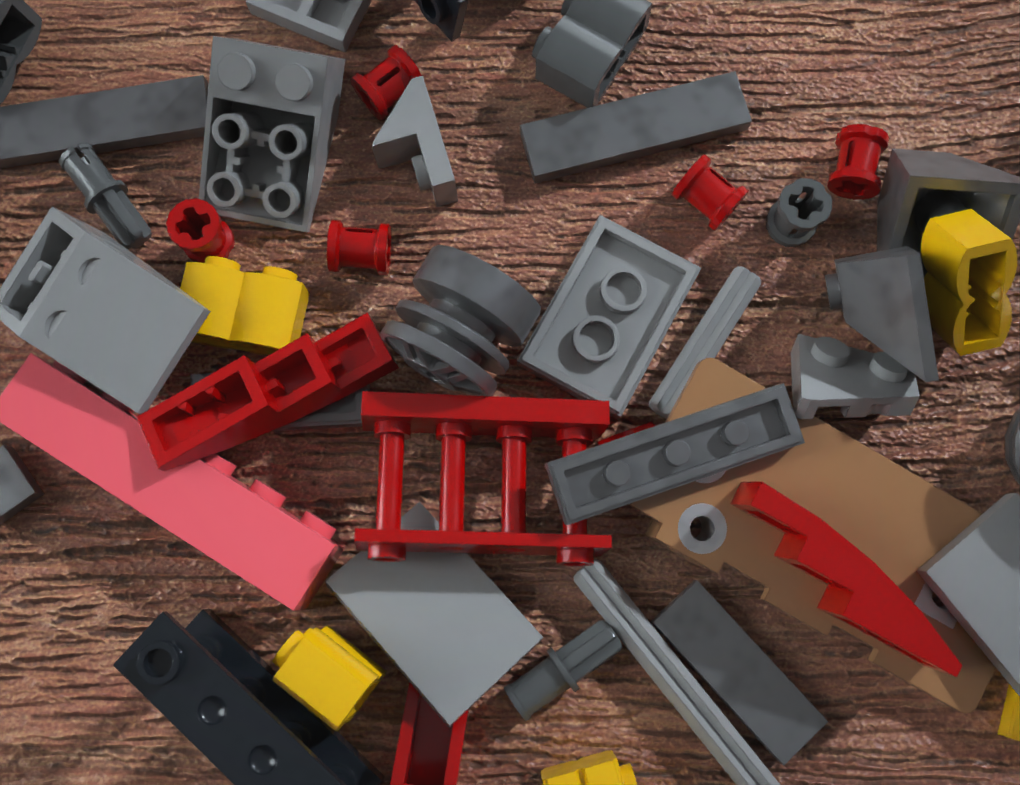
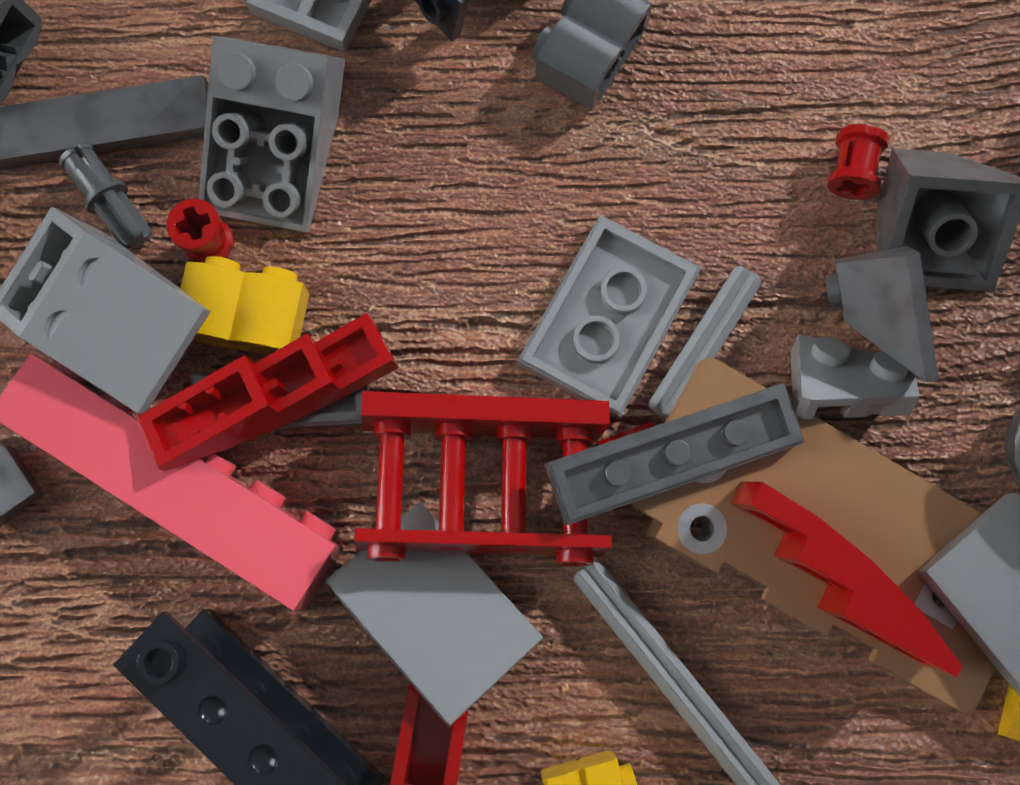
yellow brick [272,625,387,732] -> none
red bush [327,220,392,276] -> none
red bush [350,45,422,121] -> none
light grey slope [372,76,458,207] -> none
flat silver wheel [380,245,541,396] -> none
dark grey axle [504,620,622,721] -> none
flat silver tile [520,71,752,184] -> none
flat silver tile [650,580,828,765] -> none
red bush [671,154,749,231] -> none
dark grey bush [766,178,832,247] -> none
yellow brick [921,209,1017,356] -> none

